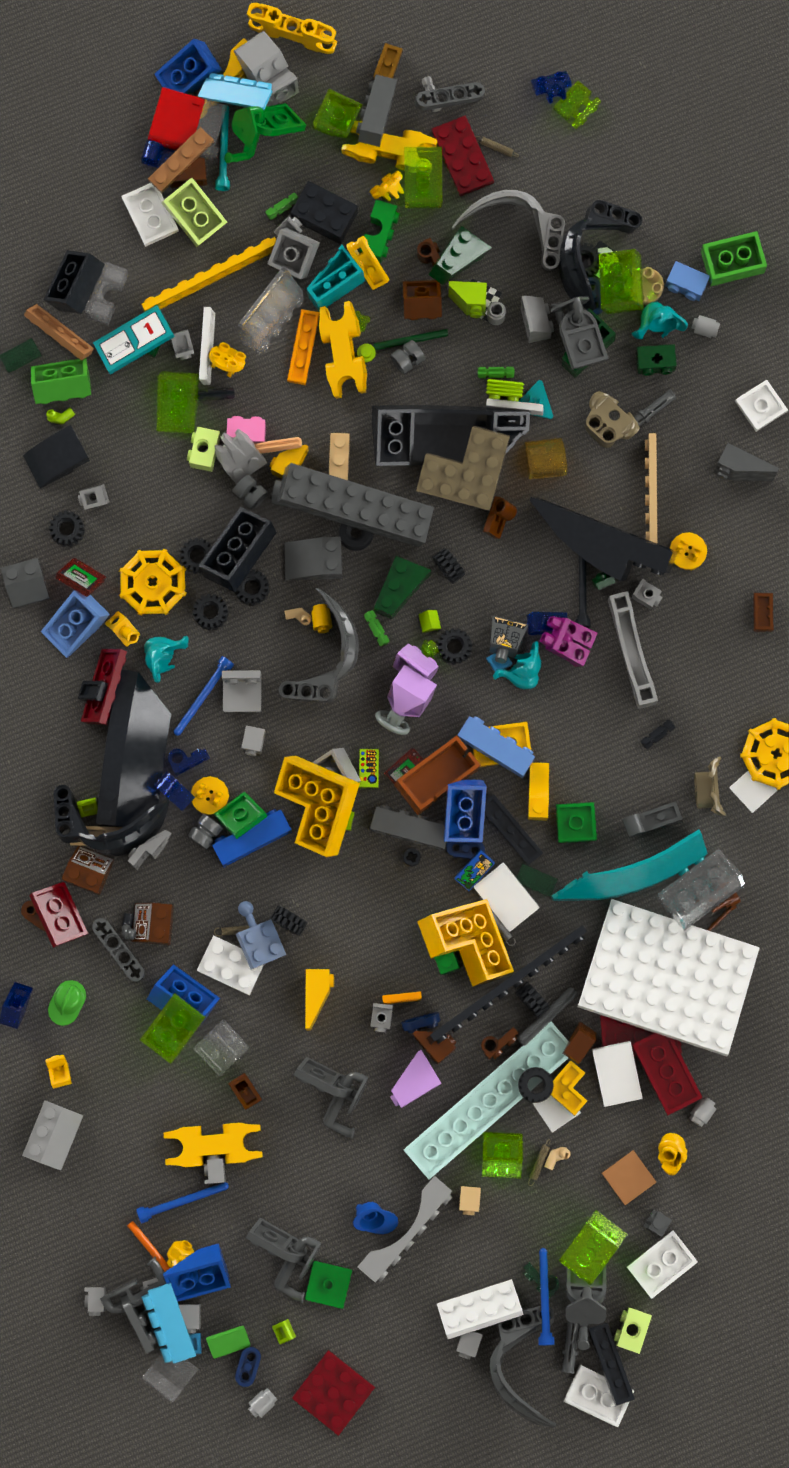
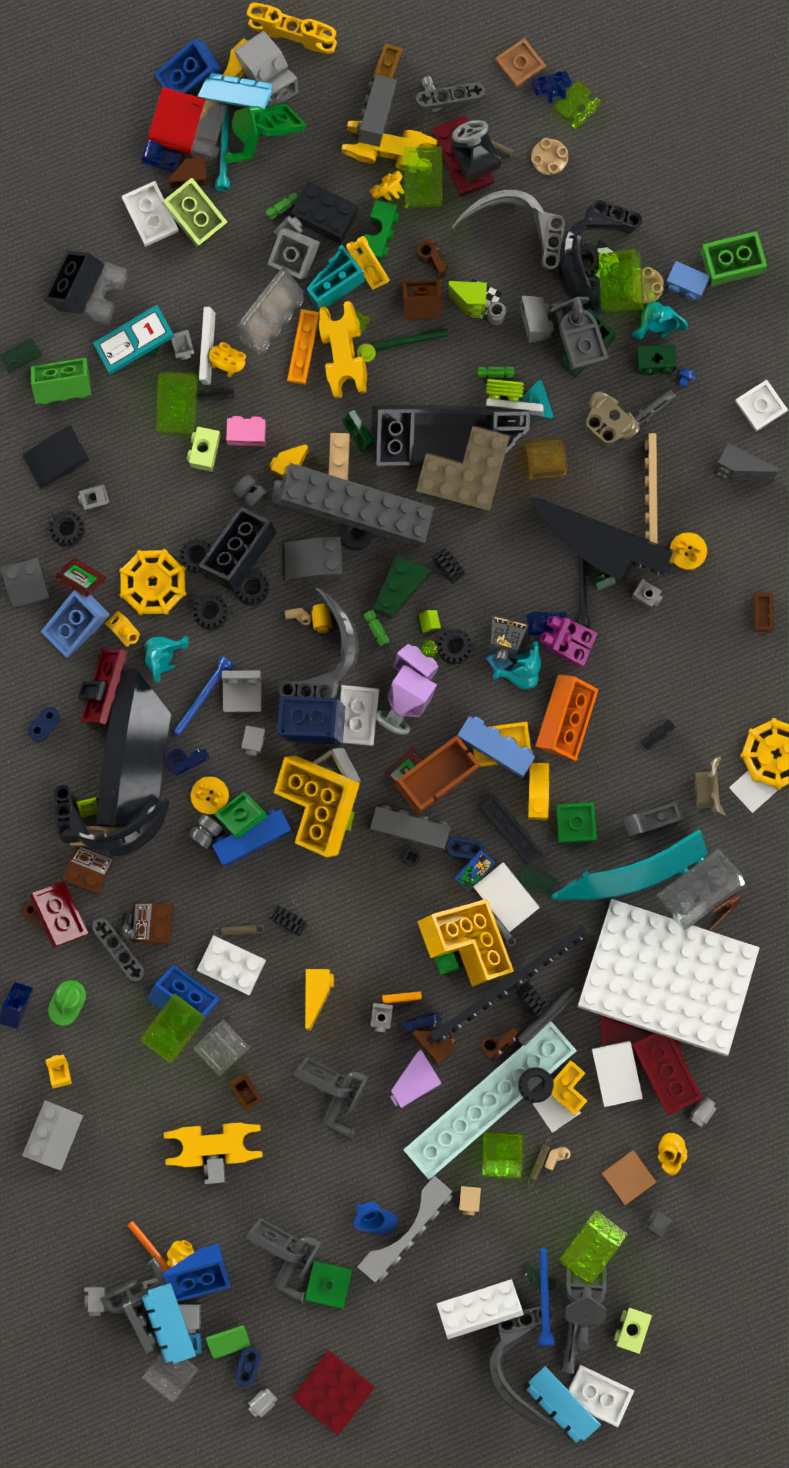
medium nougat plate [24,304,94,360] -> none
lime arm [46,407,75,425] -> none
light grey plate [128,830,172,870] -> none
blue piece [136,1182,229,1224] -> none
yellow plate [142,237,276,312] -> none
medium nougat plate [148,127,214,194] -> none
clear blue plate [154,771,195,811] -> none
light grey plate [215,429,267,484] -> none
sand blue plate [236,901,286,970] -> none
light nougat axle [254,437,302,454] -> none
lime slope [272,1319,296,1344] -> none
clear neon green slope [312,89,363,138] -> none
tile [359,749,379,788] -> none
dark grey wheel [390,340,426,375] -> none
wedge [428,226,492,285] -> none
blue slope [444,780,487,842] -> none
light grey brick [456,1331,483,1360] -> none
reddish brown plate [483,496,517,539] -> none
reddish brown slope [562,1022,596,1064] -> none
black plate [588,1323,635,1407] -> none
light grey arch [608,591,658,709] -> none
white plate [627,1230,698,1299] -> none
light grey brick [691,315,720,338] -> none
none -> dark blue plate [28,707,60,742]
none -> dark blue container [277,696,346,744]
none -> white tile [335,685,379,746]
none -> dark green plate [342,410,374,452]
none -> black piece [451,120,501,183]
none -> medium nougat tile [495,38,546,89]
none -> medium azure windscreen [526,1366,601,1443]
none -> tan dish [531,138,568,175]
none -> orange slope [535,675,599,761]
none -> blue plate [677,368,696,387]

